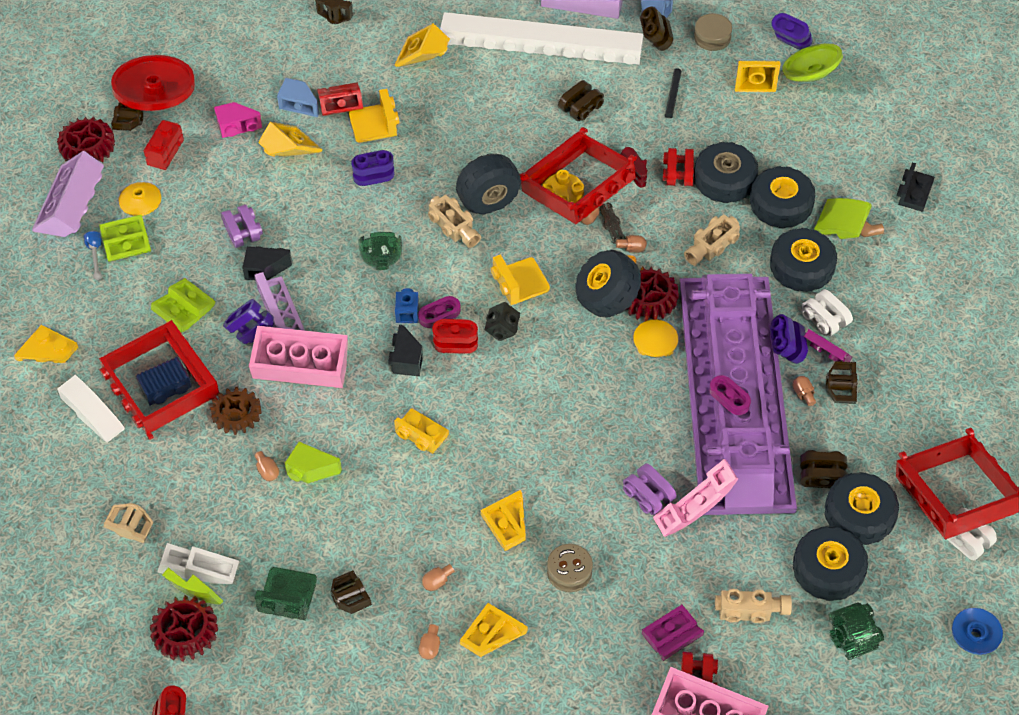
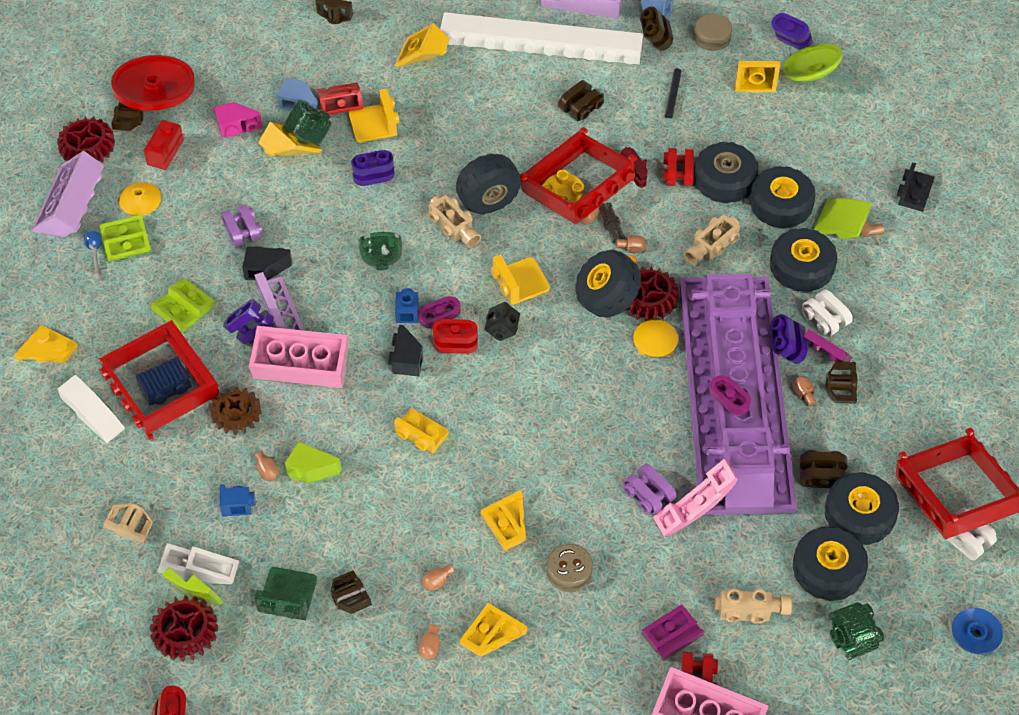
none -> blue brick [220,484,256,517]
none -> clear green brick [283,99,332,146]

